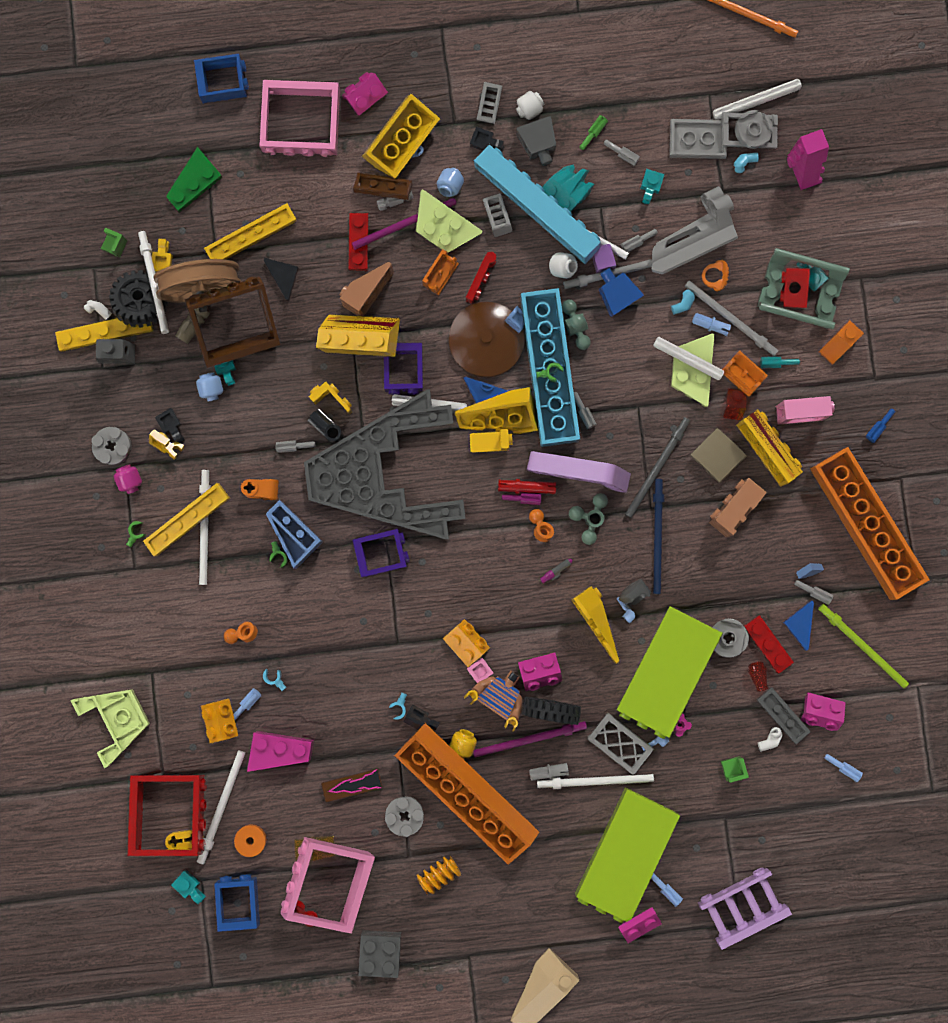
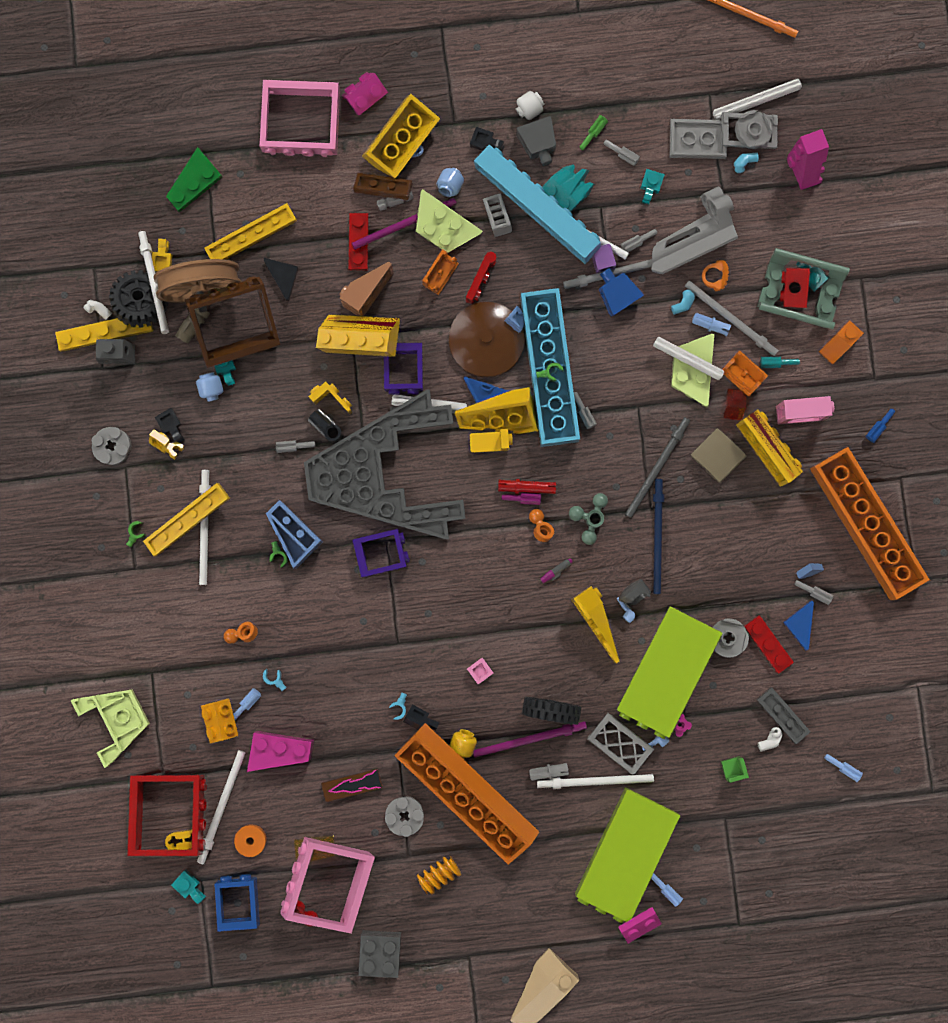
bright green panel [101,228,127,257] -> none
dark pink head [113,464,142,494] -> none
blue window [194,54,249,103] -> none
orange piece [241,479,279,500] -> none
light orange bracket [443,619,490,667] -> none
torso [464,671,522,731] -> none
light grey slope [477,82,502,124] -> none
dark pink bracket [518,653,562,691] -> none
lavender beam [527,451,631,493] -> none
white head [549,252,578,278] -> none
sand green piece [562,299,591,350] -> none
lavender fence [698,868,792,950] -> none
nougat wedge [709,478,767,538] -> none
clear red cone [747,661,768,692] -> none
dark pink bracket [800,693,845,731] -> none
lime bar [818,604,909,689] -> none

